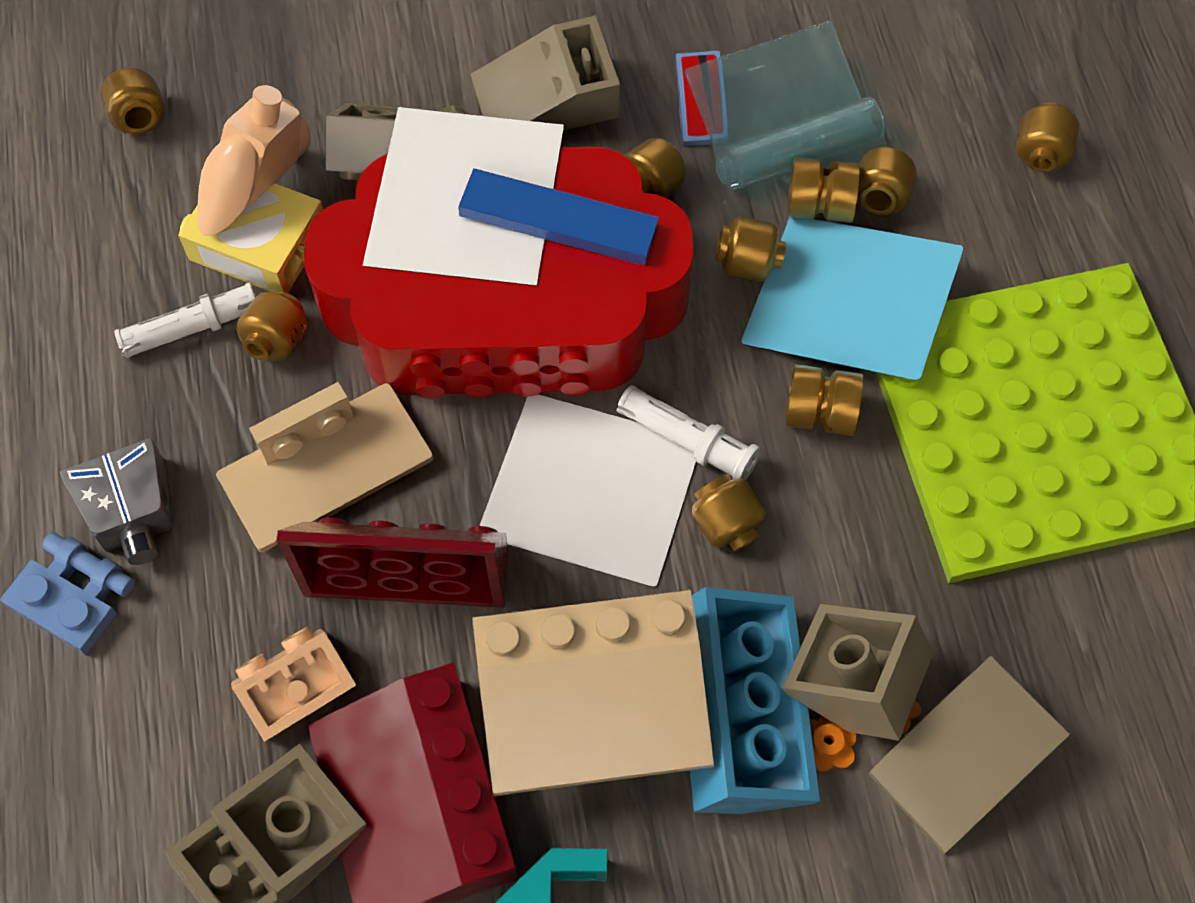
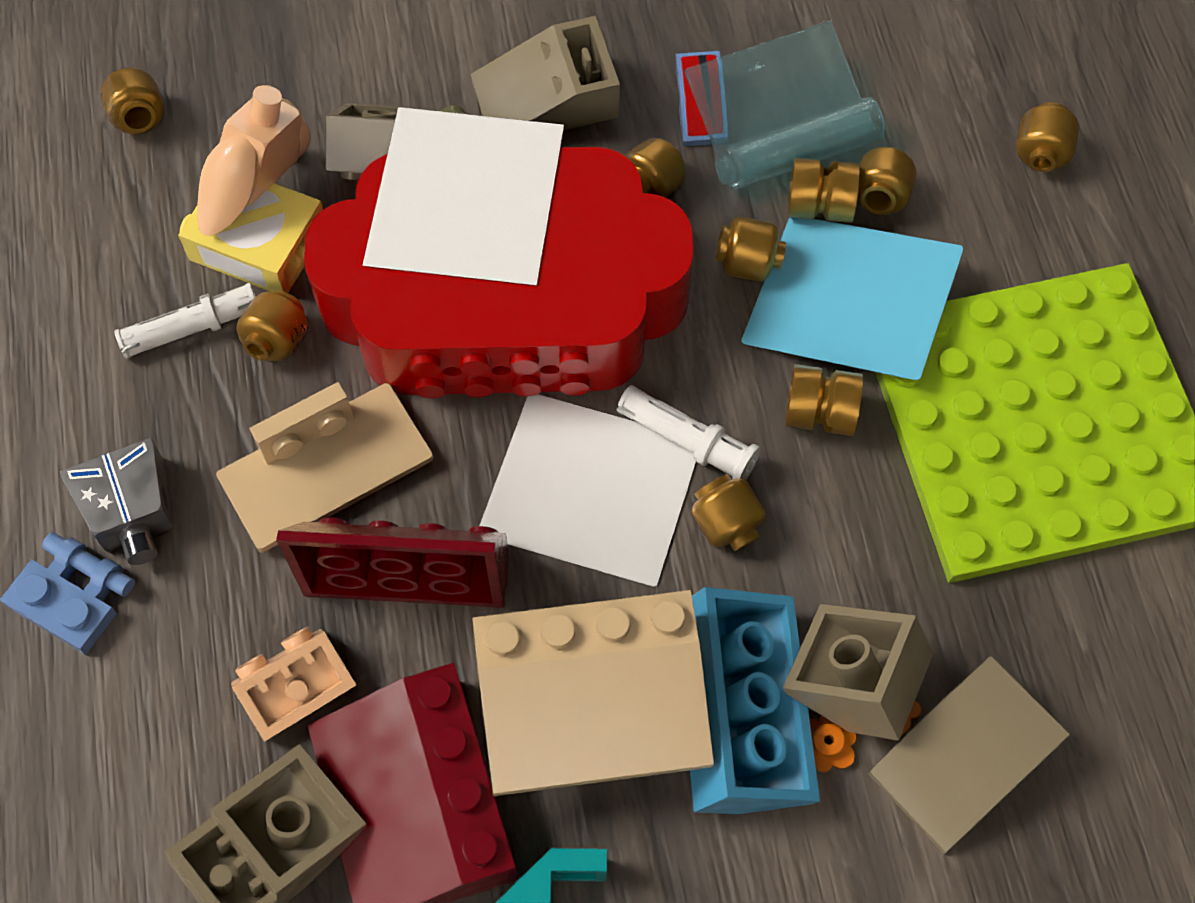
blue tile [458,168,659,265] -> none

